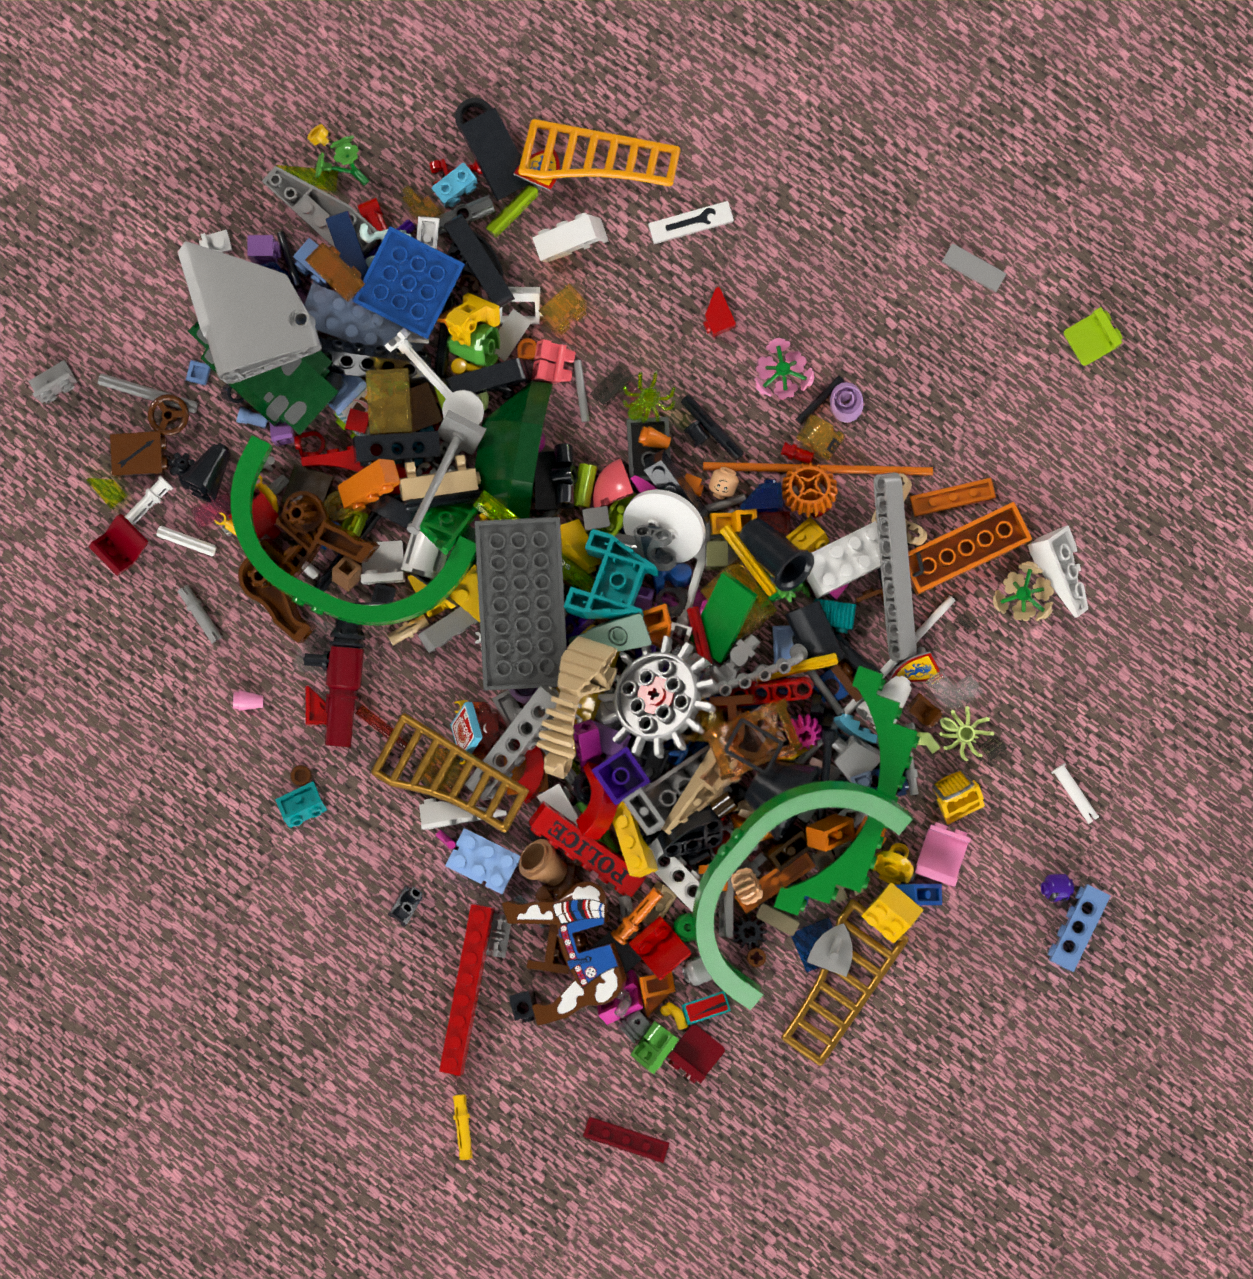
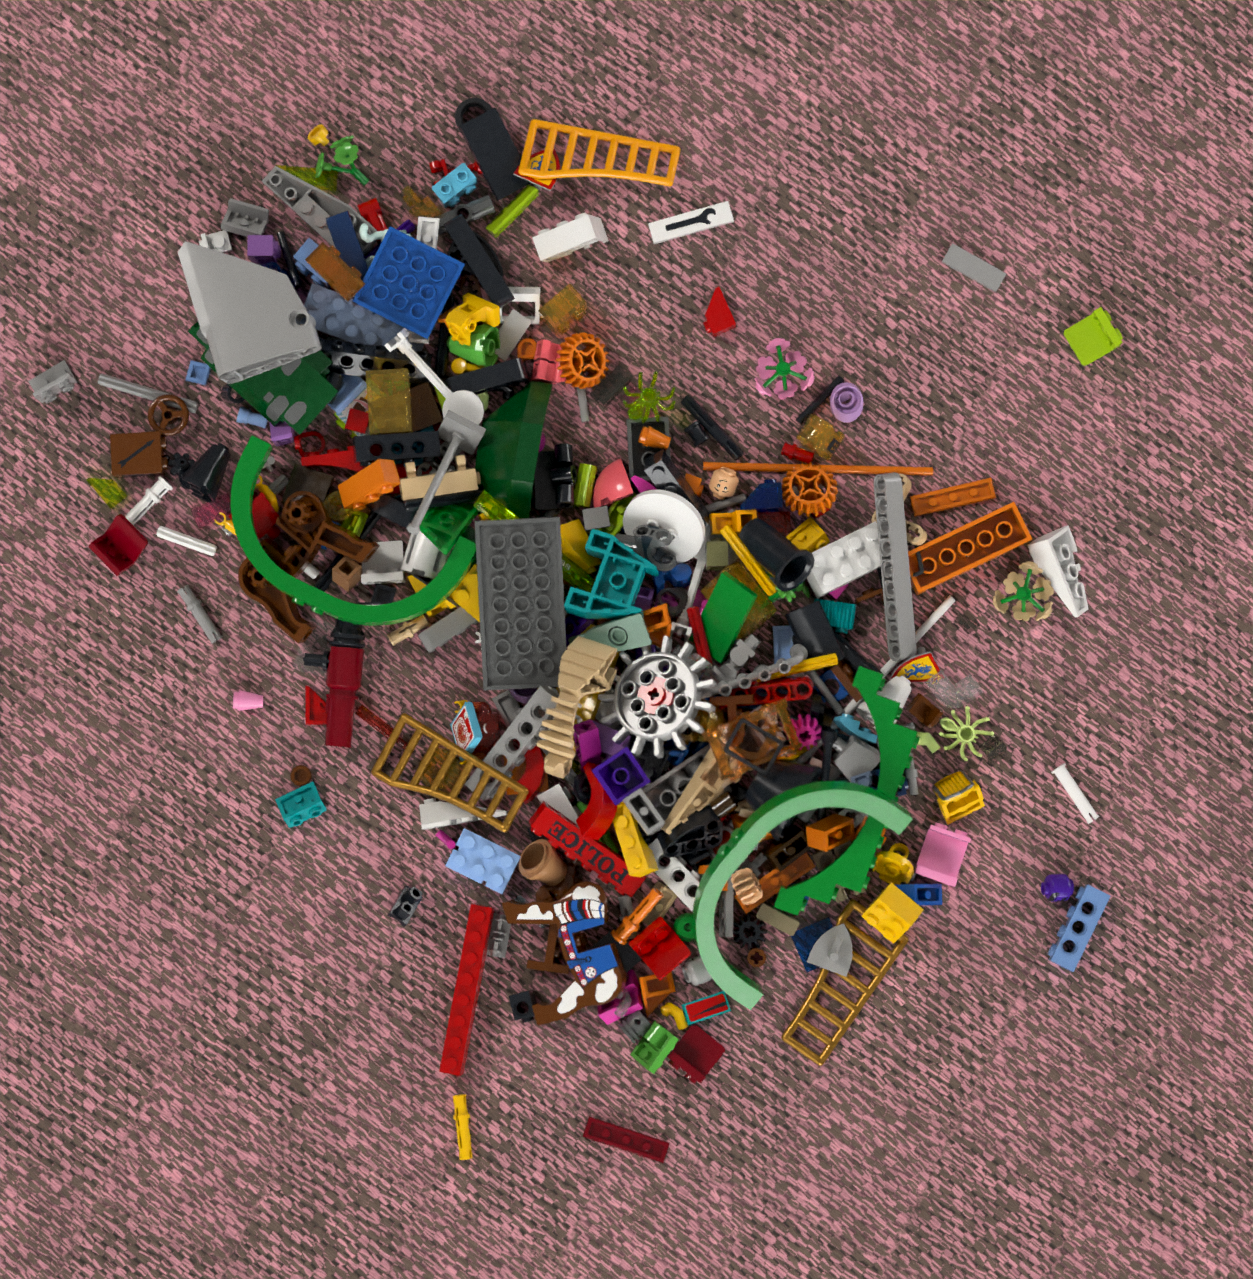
none -> light grey bracket [221,198,269,237]
none -> orange gear [555,332,610,389]

